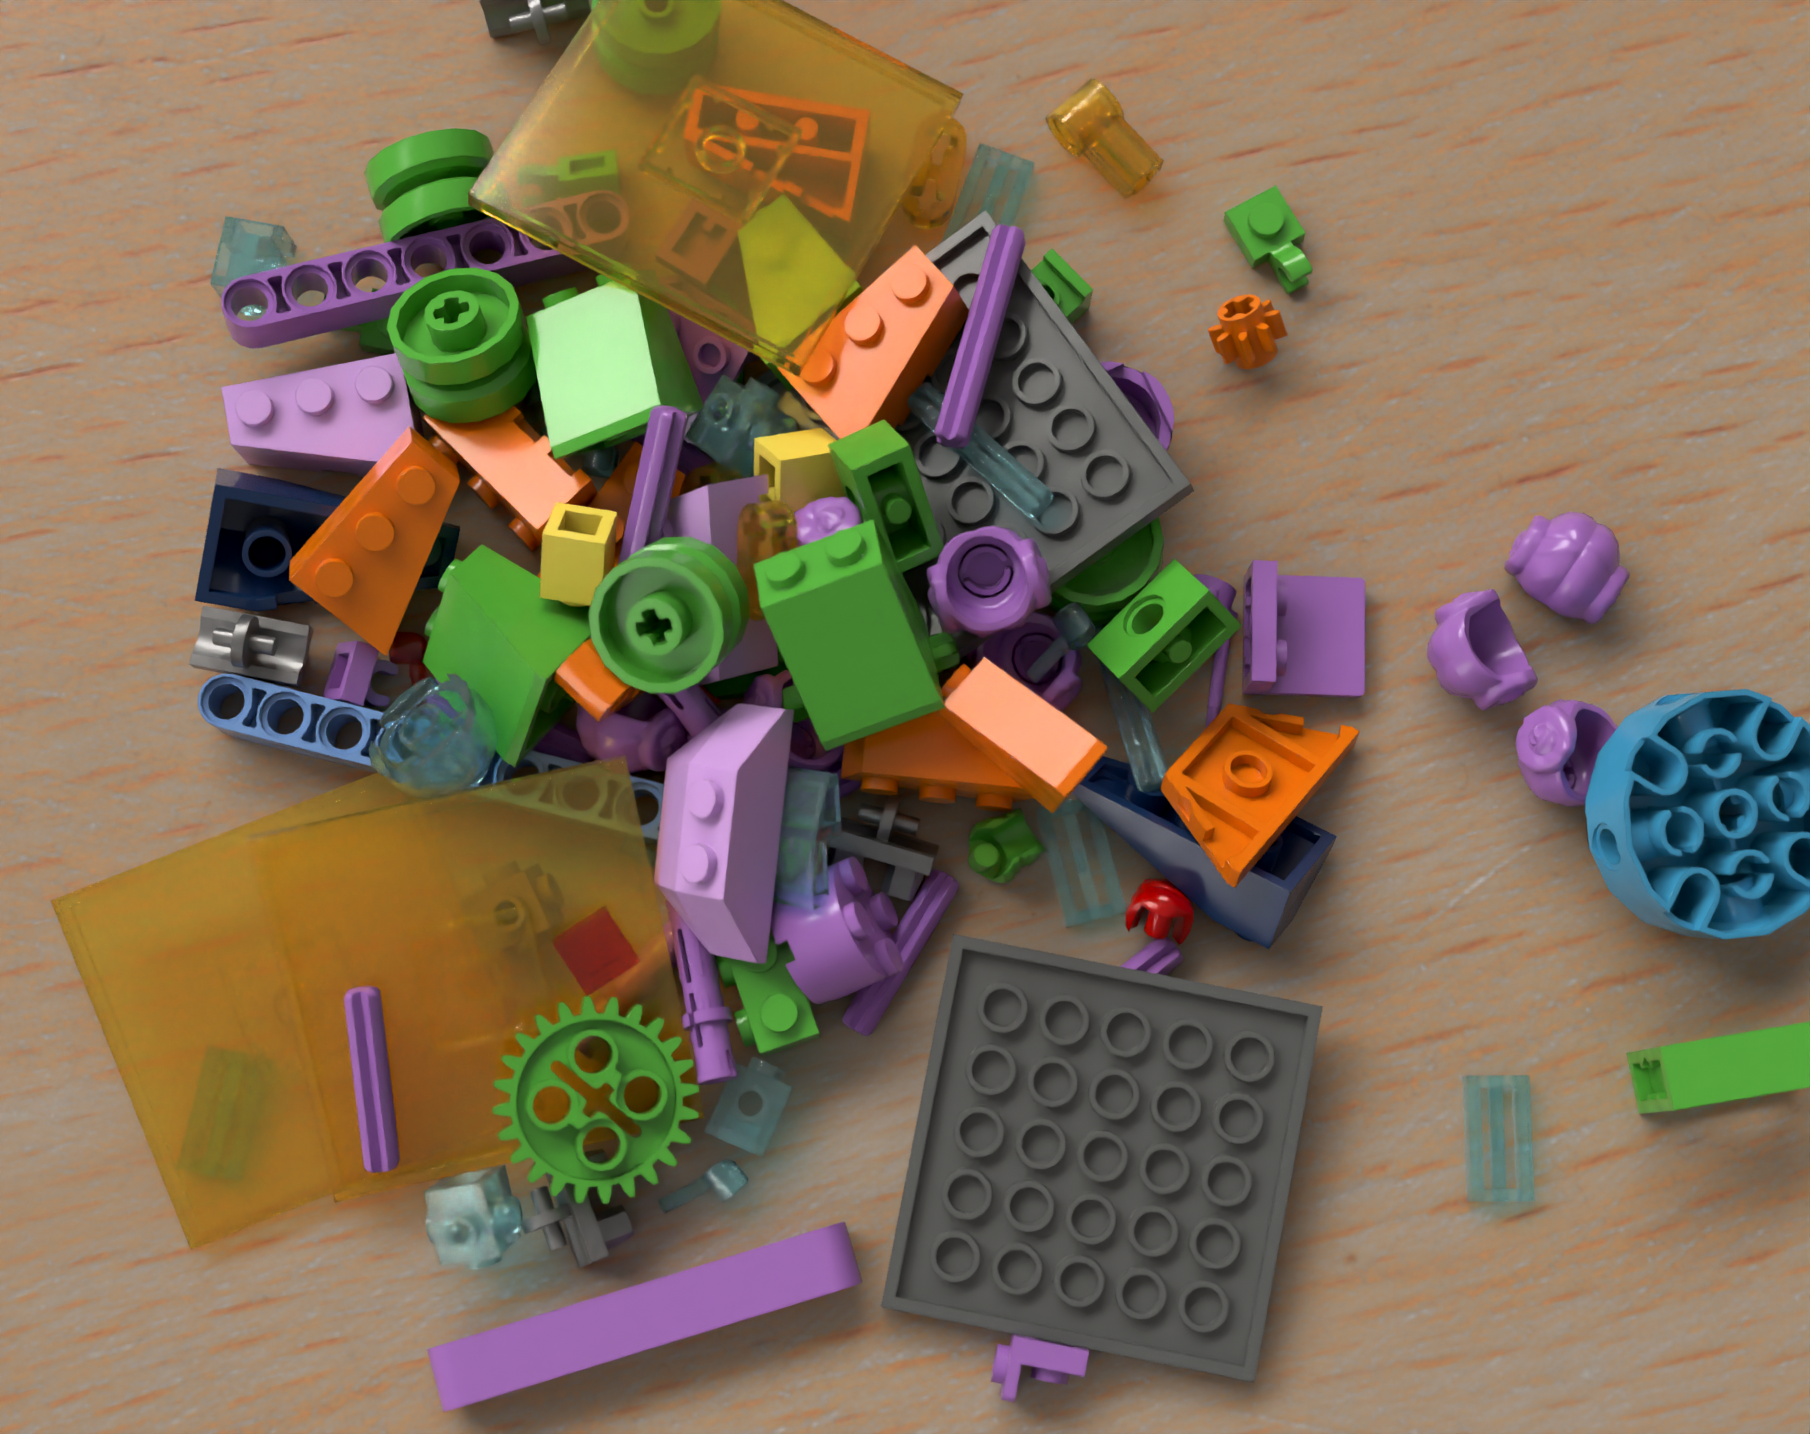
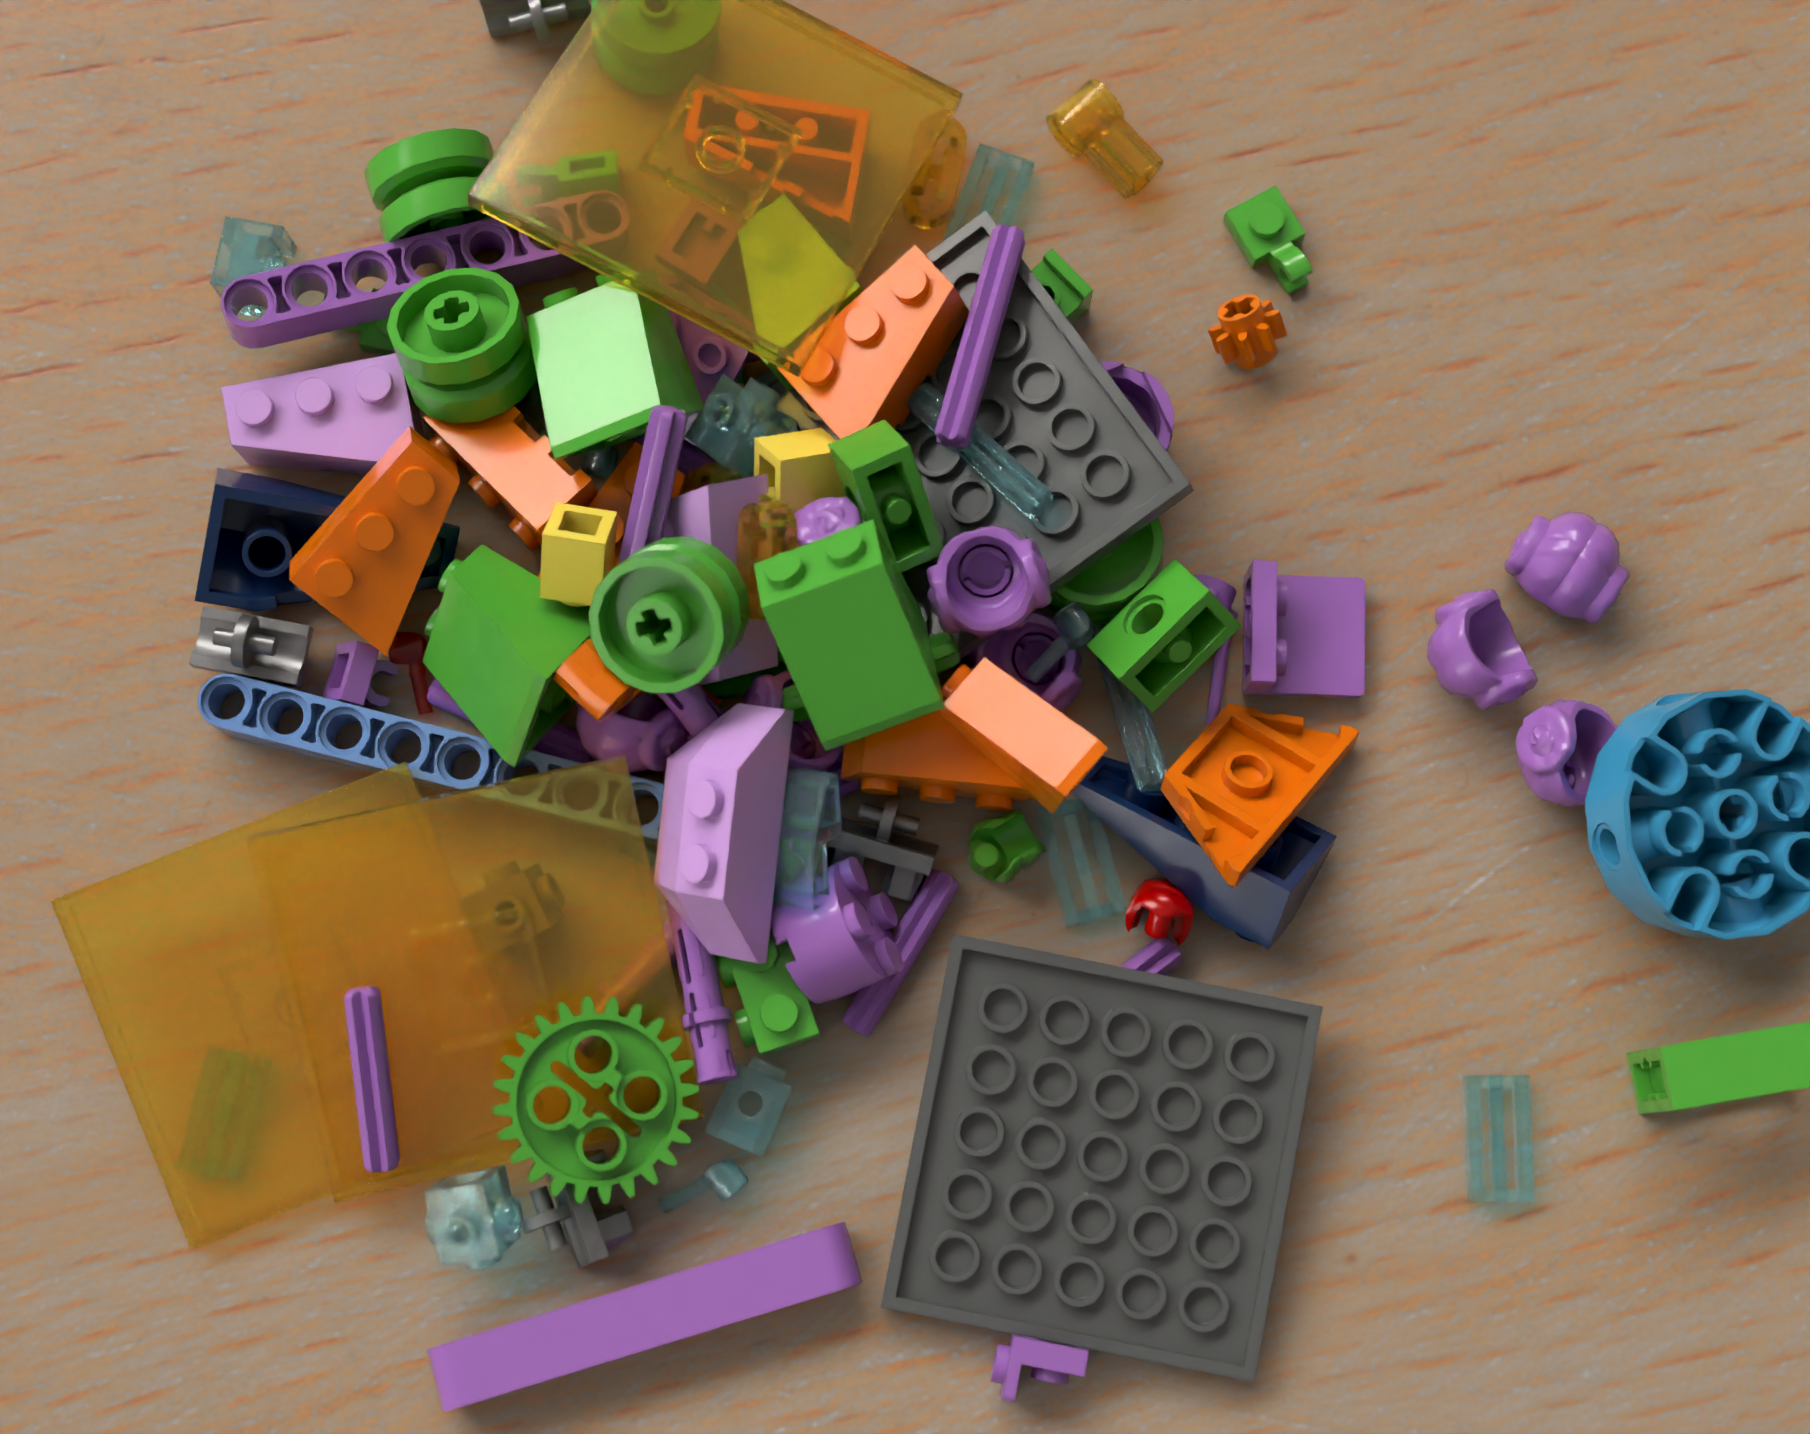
clear light blue cylinder [369,674,498,801] -> none
clear red tile [551,906,641,996] -> none

